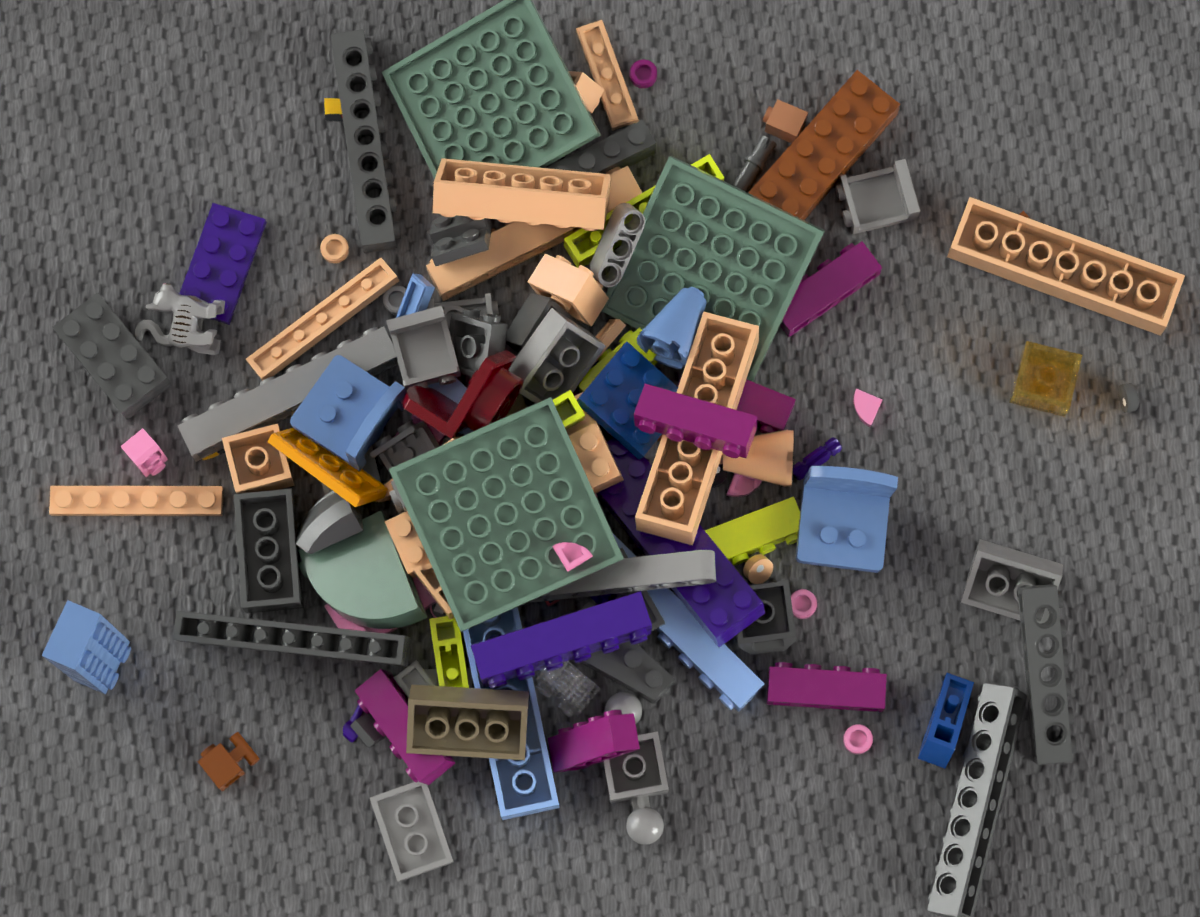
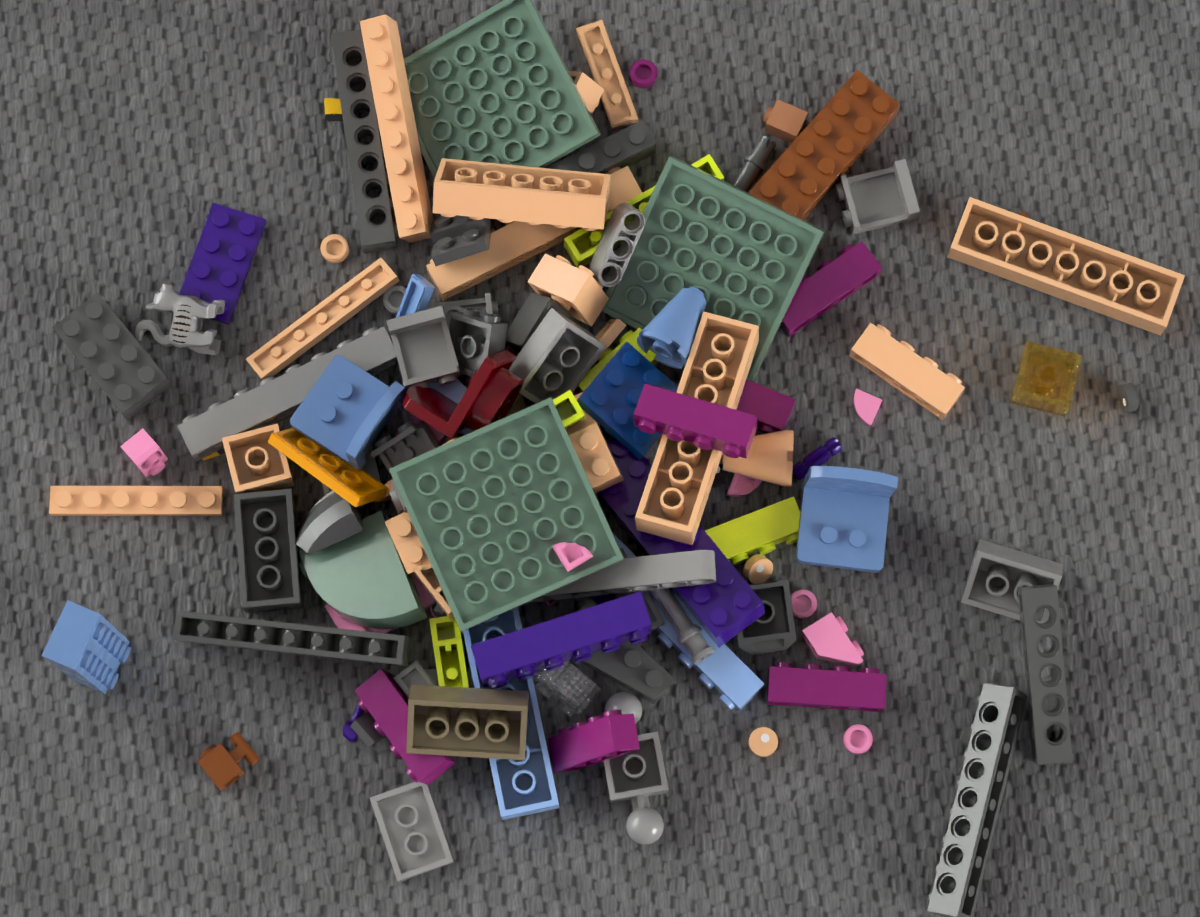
blue slope [918,673,974,769] -> none
none -> light nougat brick [360,14,433,243]
none -> light grey pin [649,588,715,665]
none -> light nougat tile [748,727,778,757]
none -> bright pink slope [801,612,864,668]
none -> light nougat brick [849,323,965,420]

